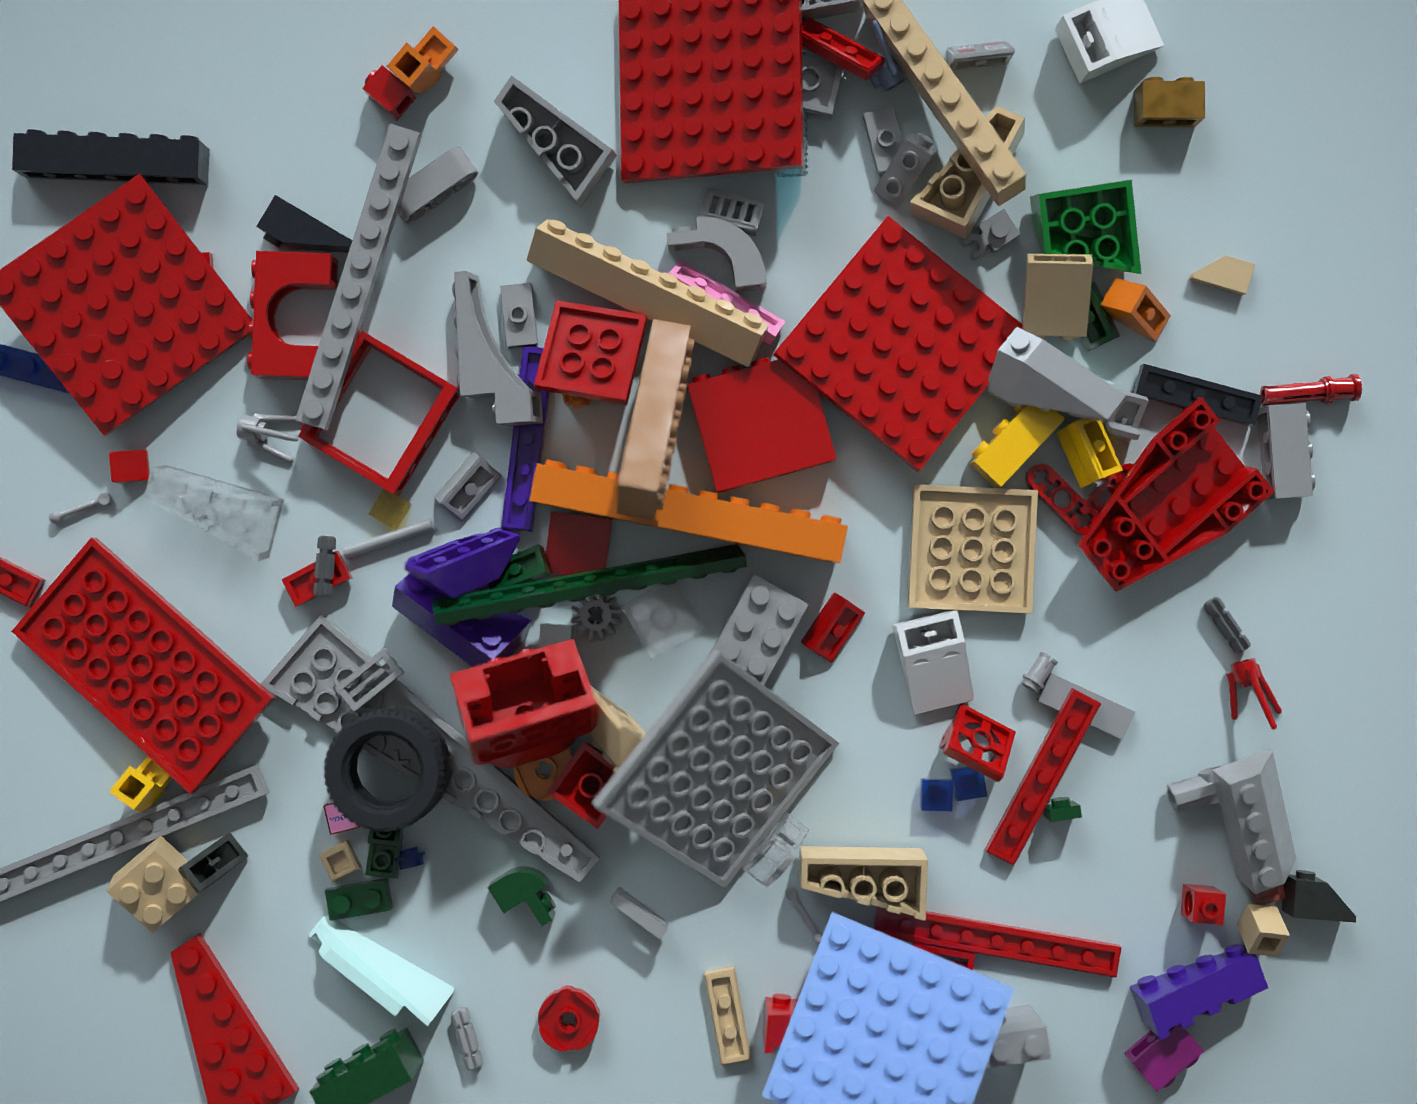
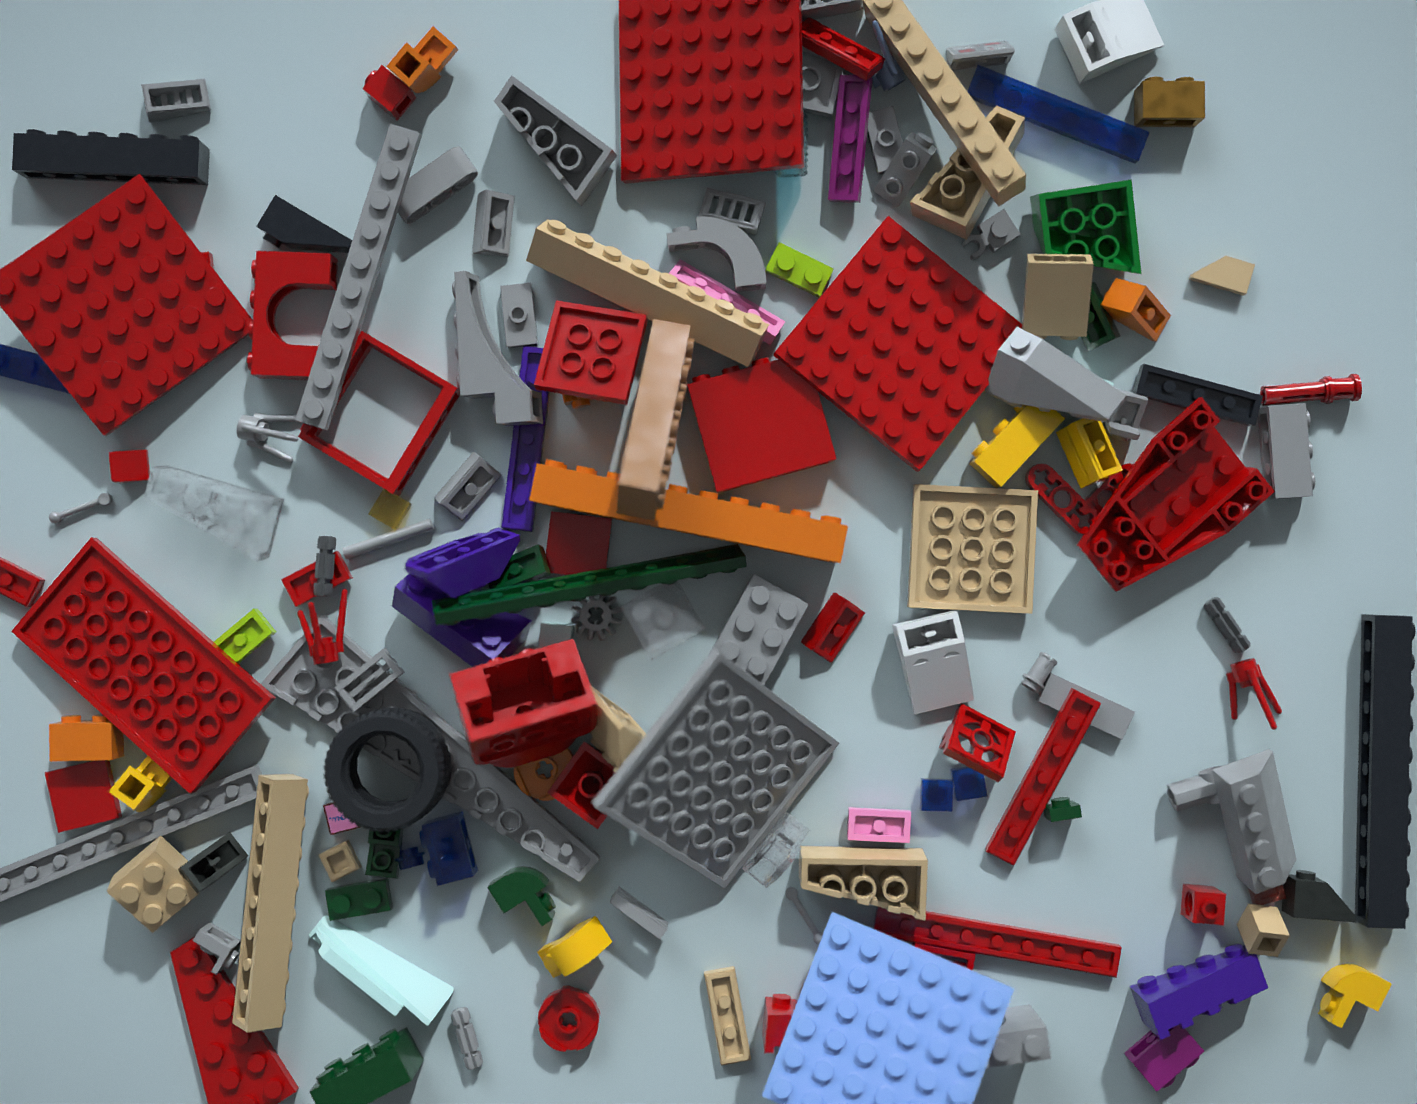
none -> red tile [45,760,123,833]
none -> orange brick [49,715,124,762]
none -> light grey slope [141,79,211,122]
none -> light grey bracket [193,922,241,975]
none -> lime plate [214,608,276,664]
none -> tan brick [232,774,309,1032]
none -> red plant [297,589,348,664]
none -> clear blue brick [419,811,478,886]
none -> light grey slope [472,189,514,257]
none -> yellow brick [537,916,613,978]
none -> lime plate [765,242,834,298]
none -> magenta plate [828,75,873,203]
none -> bright pink plate [847,807,911,843]
none -> clear blue plate [967,65,1150,164]
none -> yellow brick [1318,964,1392,1028]
none -> black brick [1355,614,1416,929]

